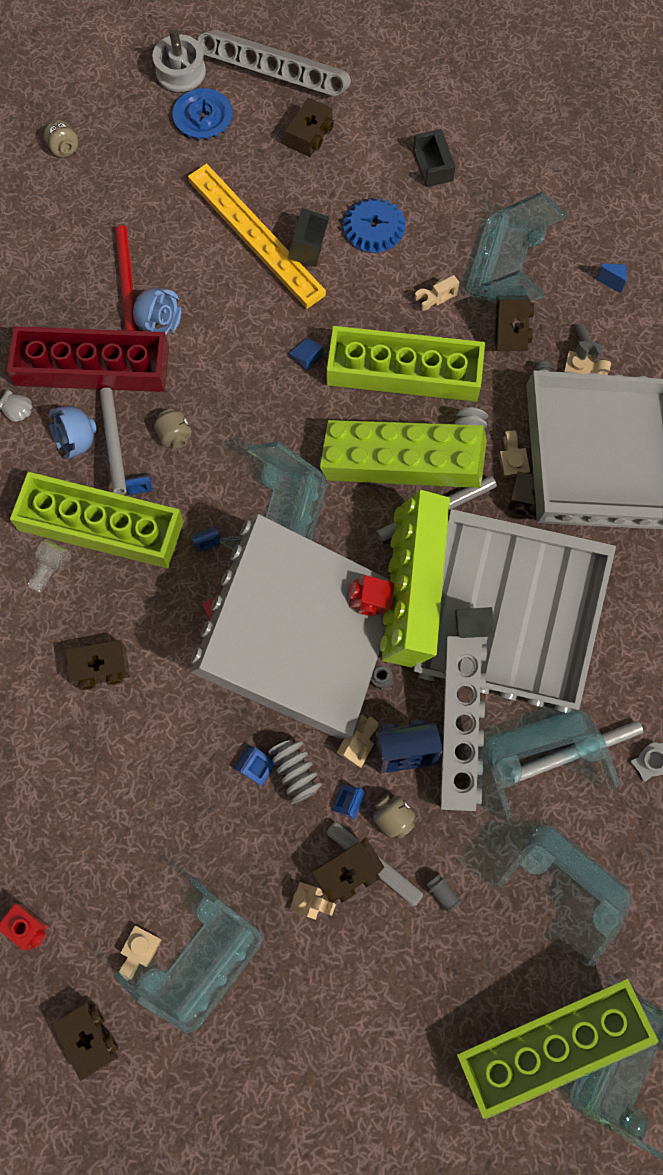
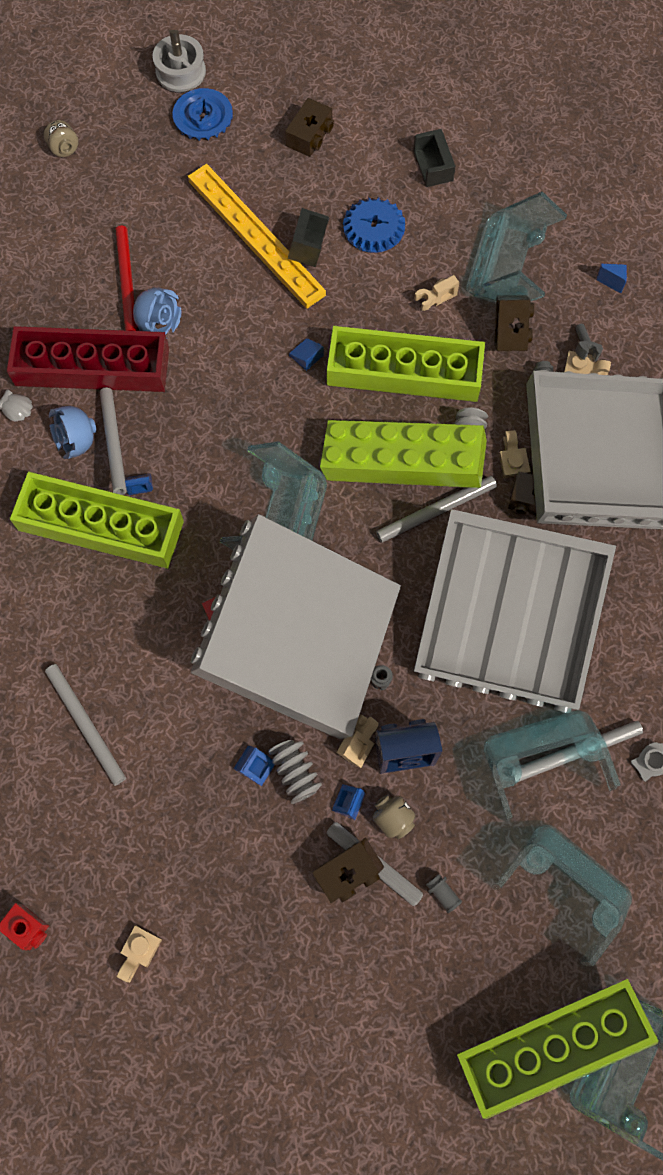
clear pin [27,539,71,594] -> none
dark brown brick [52,1003,119,1081] -> none
dark brown brick [66,640,130,690] -> none
clear light blue windscreen [114,877,263,1033] -> none
dark tan head [154,409,192,449] -> none
blue slope [191,527,221,552] -> none
light grey beam [197,30,351,96] -> none
tan plate [290,882,336,920] -> none
red brick [348,575,395,616] -> none
lime brick [380,490,450,668] -> none
light grey brick [440,636,487,811] -> none
pearl dark grey panel [455,607,494,638] -> none
none -> light grey piece [45,664,126,786]

